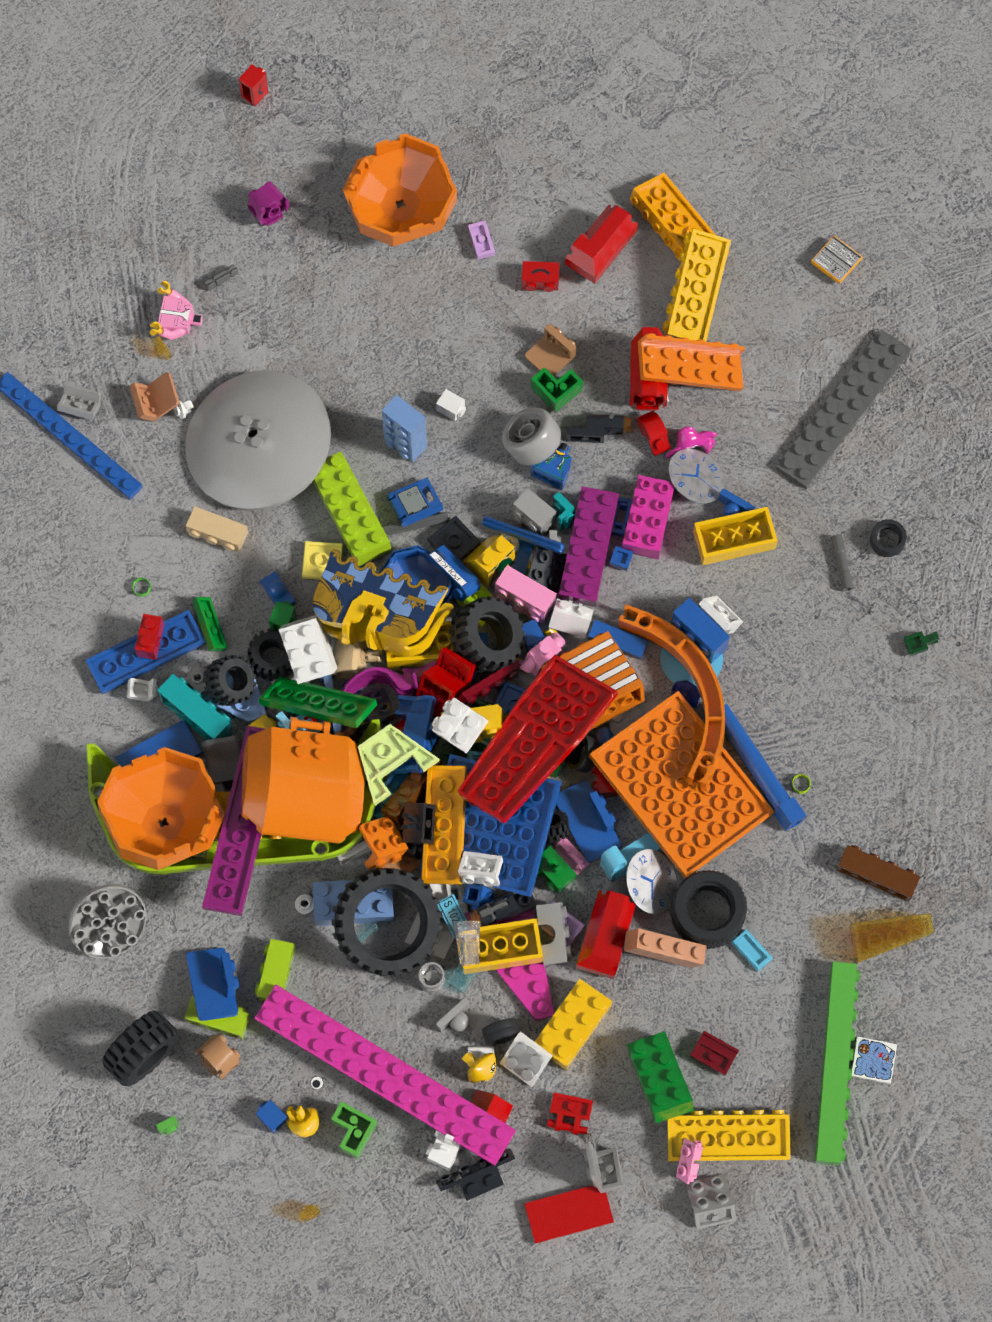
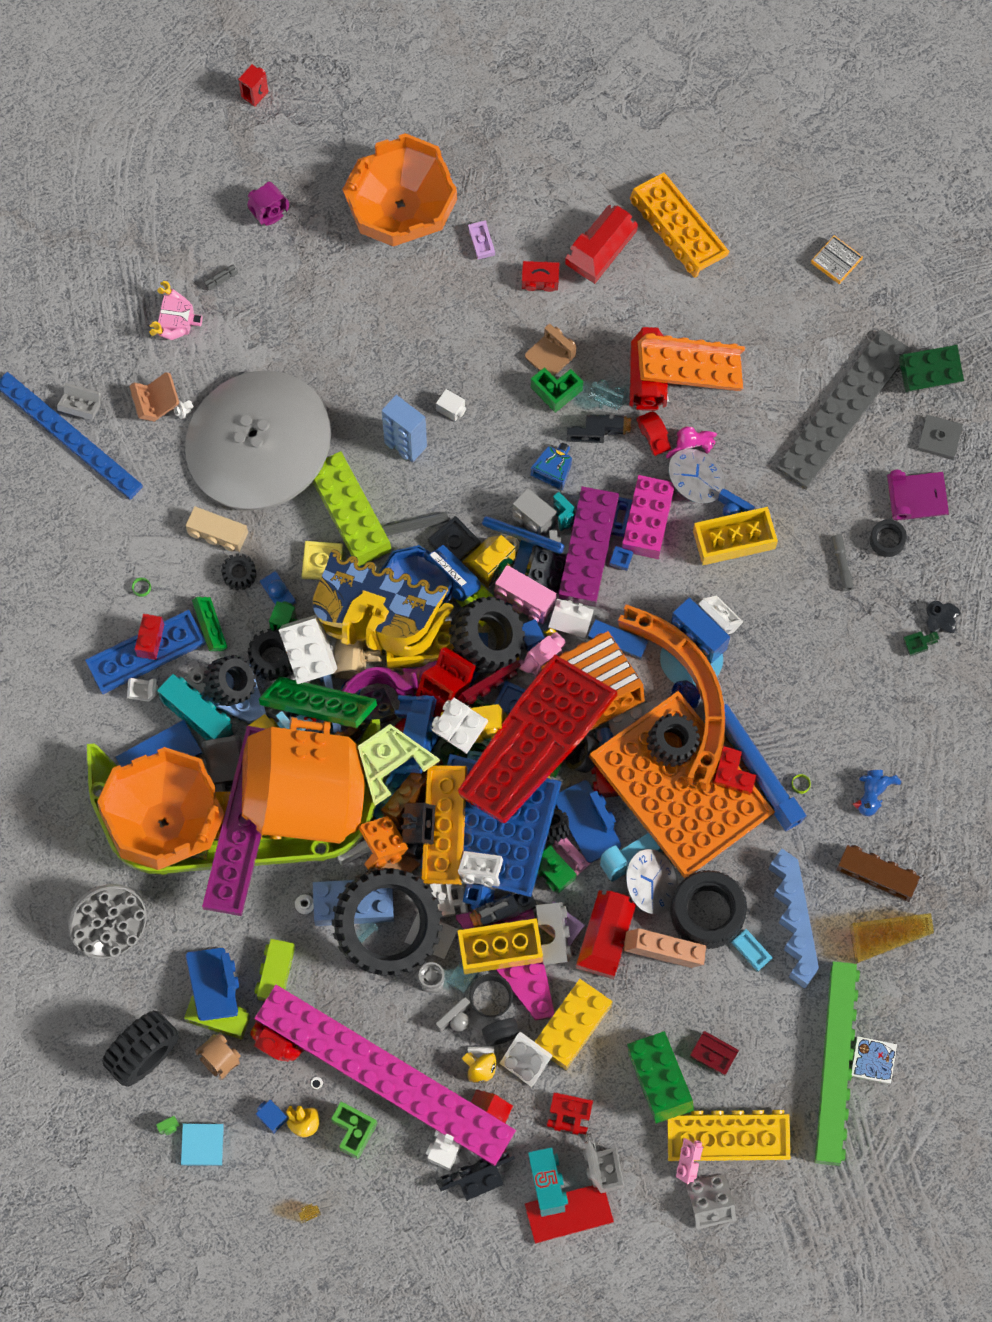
clear yellow plate [153,336,173,360] -> none
blue container [387,477,444,527] -> none
medium azure tile [437,894,471,938] -> none
clear plant [453,921,481,966] -> none
light grey wheel [502,407,561,466] -> none
yellow bracket [662,228,731,342] -> none
none -> medium azure tile [181,1124,224,1166]
none -> black tyre [221,553,257,590]
none -> red torso [250,1021,305,1062]
none -> black tyre [469,974,513,1018]
none -> teal brick [528,1148,568,1217]
none -> clear light blue hips [589,379,625,411]
none -> black tyre [647,713,700,767]
none -> red plate [713,746,756,795]
none -> medium blue brick [768,849,819,989]
none -> blue animal [853,770,901,816]
none -> magenta door [887,469,949,520]
none -> dark green brick [899,344,964,393]
none -> dark grey plate [917,415,963,460]
none -> black plate [926,601,961,633]

